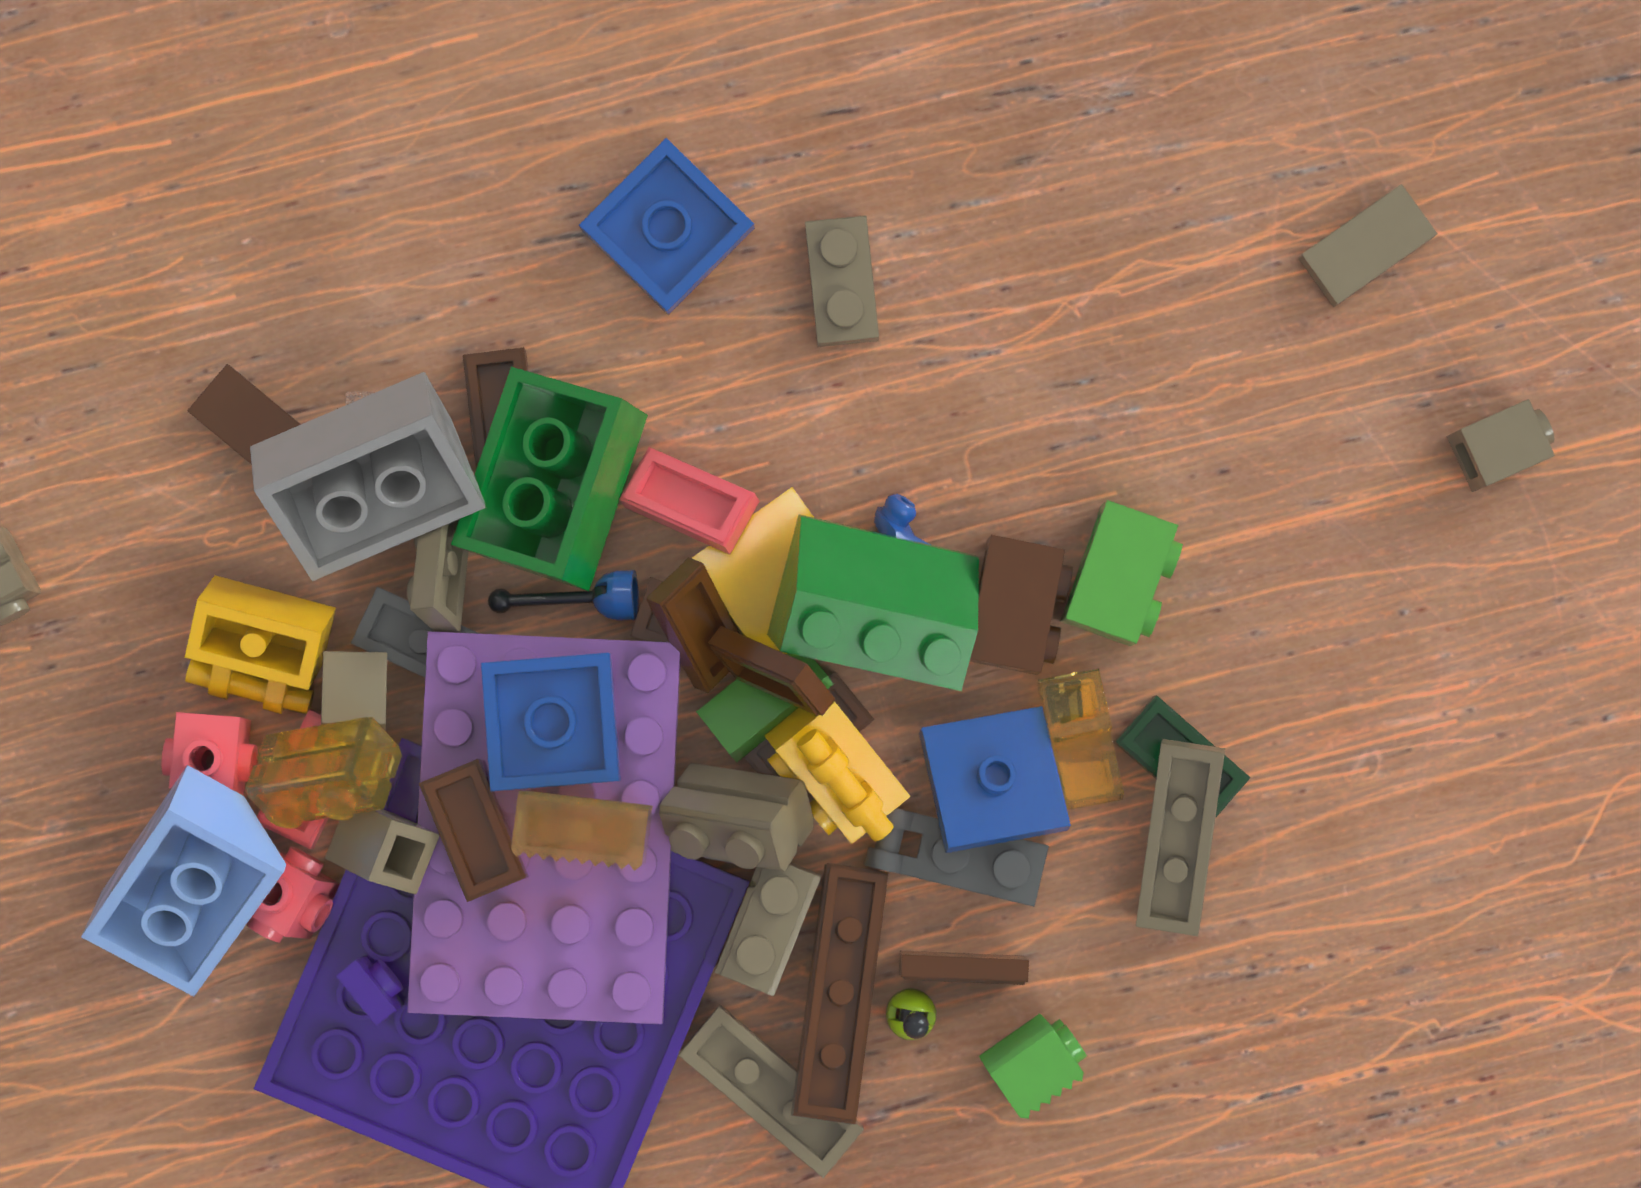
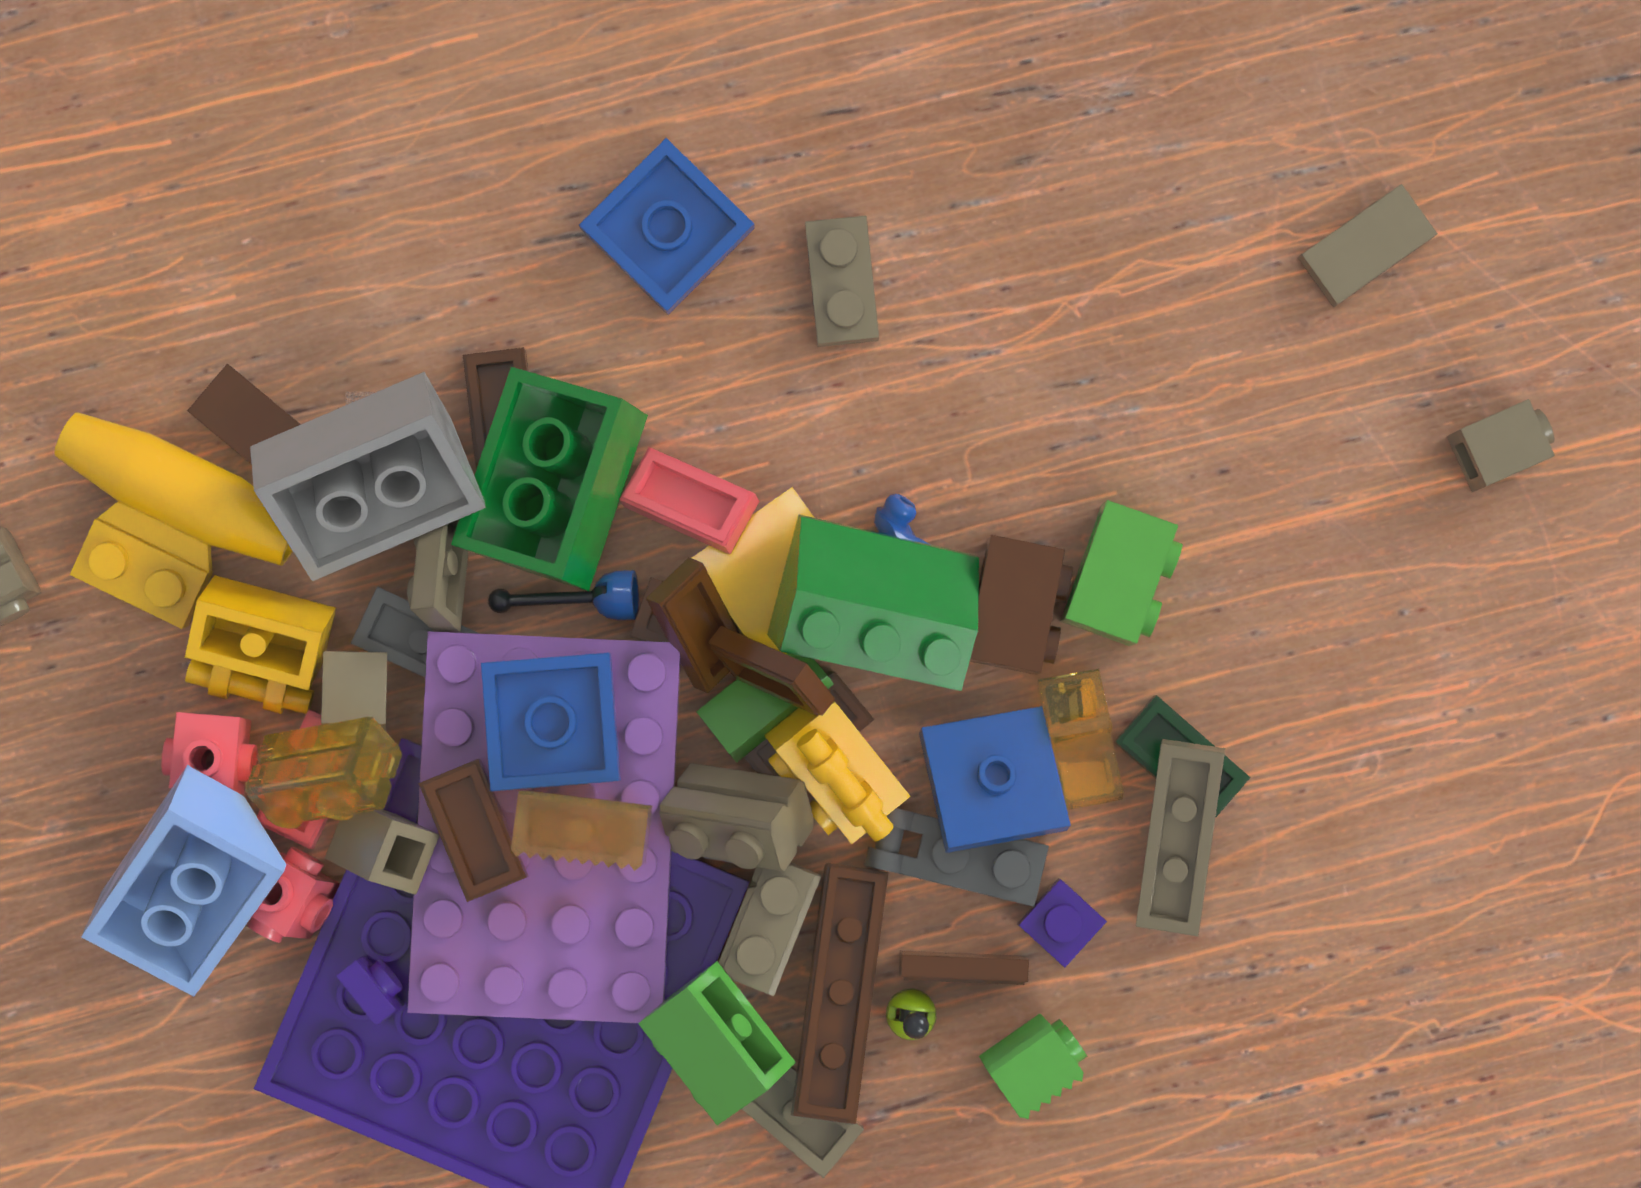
none -> yellow plate [54,412,293,629]
none -> bright green brick [638,961,796,1125]
none -> dark purple plate [1017,878,1107,968]

